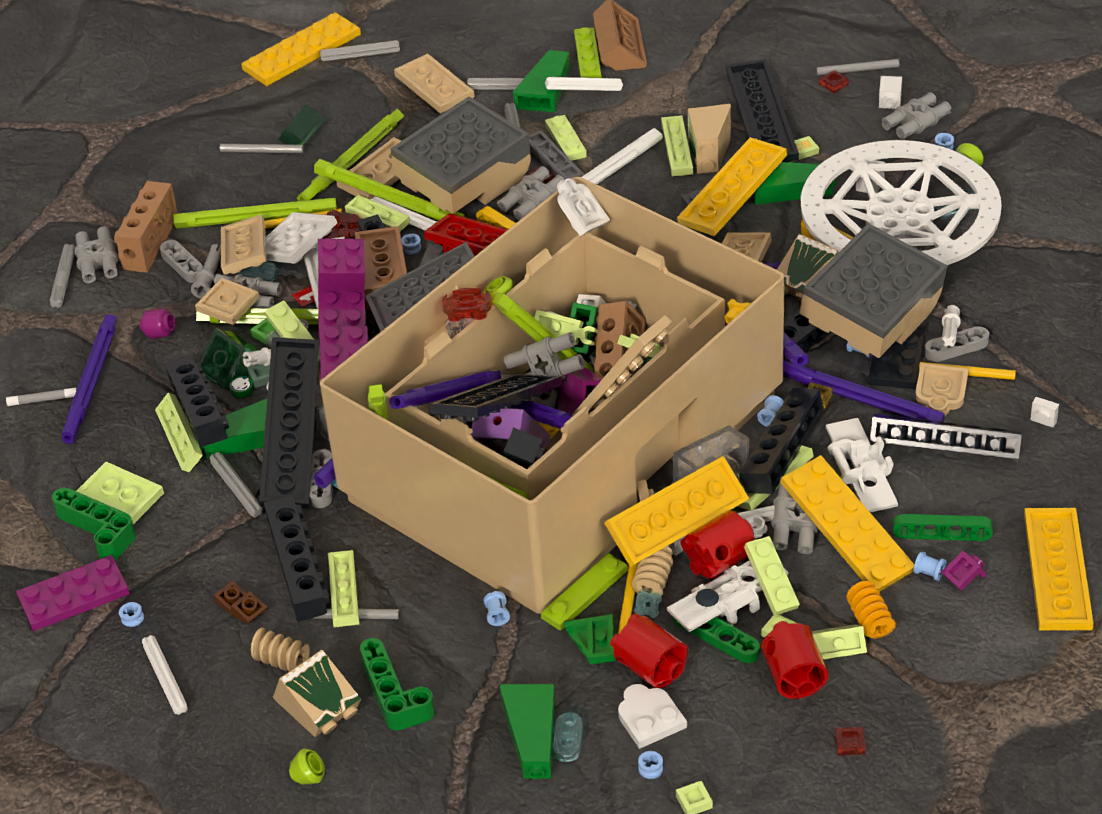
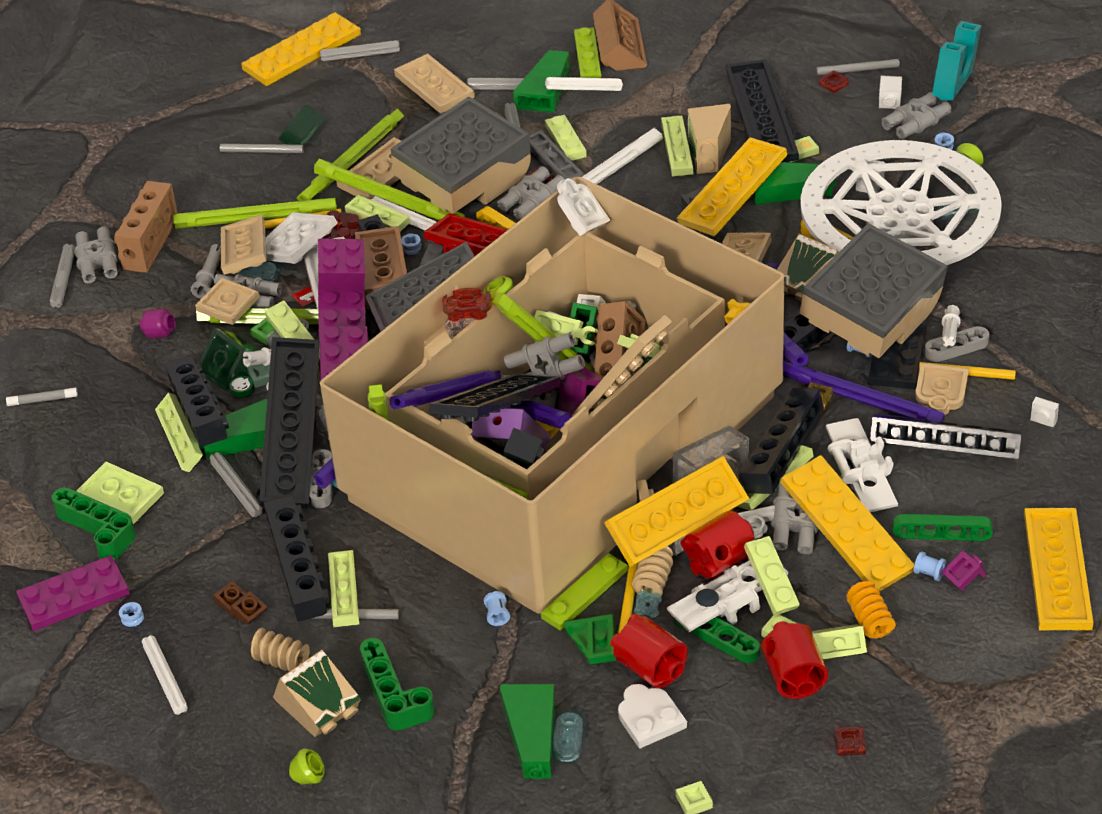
dark purple piece [62,314,117,444] -> none
light grey beam [160,240,203,283] -> none
light blue bush [638,751,663,779] -> none
light blue bush [757,395,784,426] -> none
none -> teal arch [932,21,981,101]

